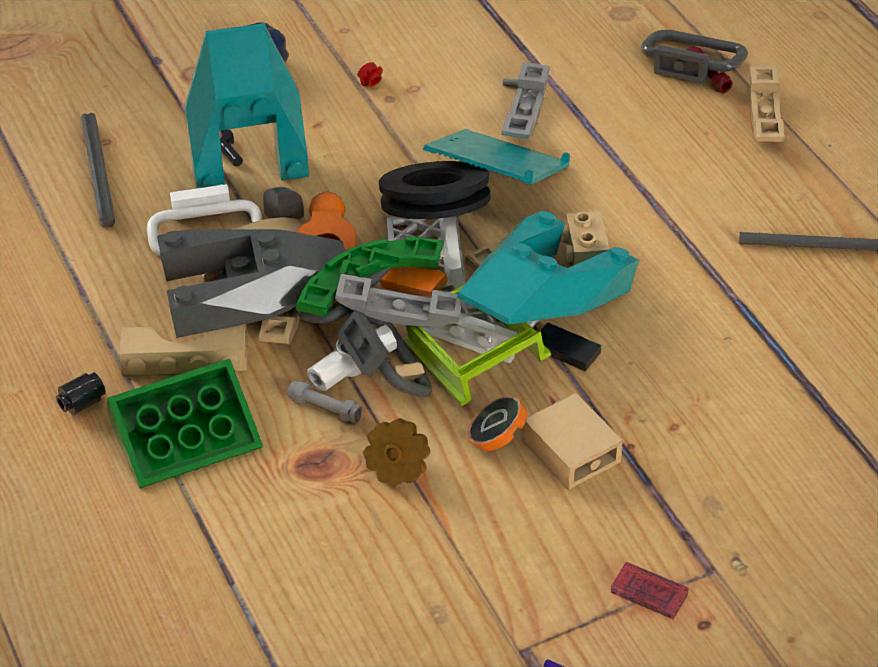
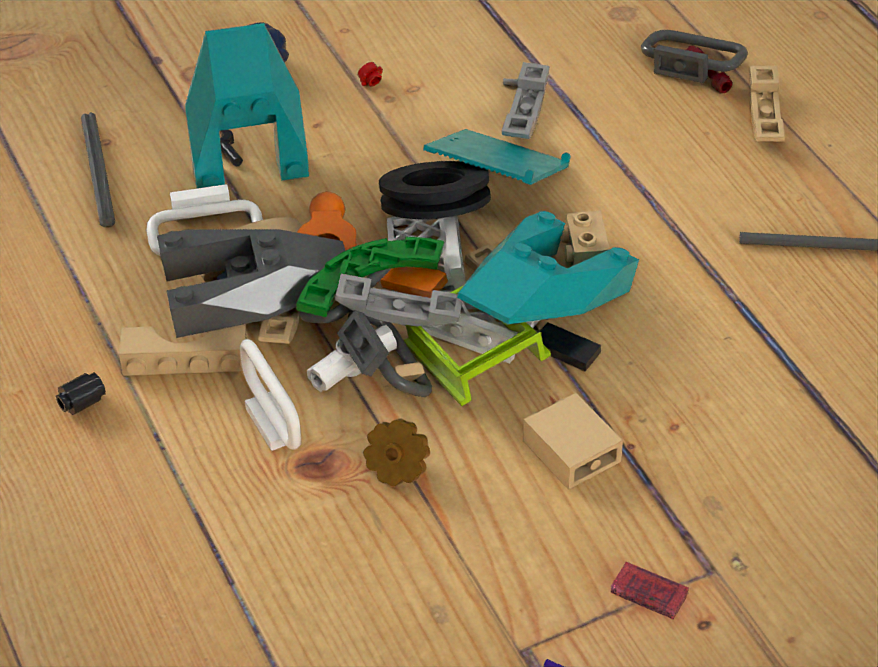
green slope [106,359,263,488] -> none
flat silver brick [263,187,304,220] -> none
light grey bar [288,380,363,424] -> none
tile [468,396,528,452] -> none
none -> white bar [240,339,301,451]

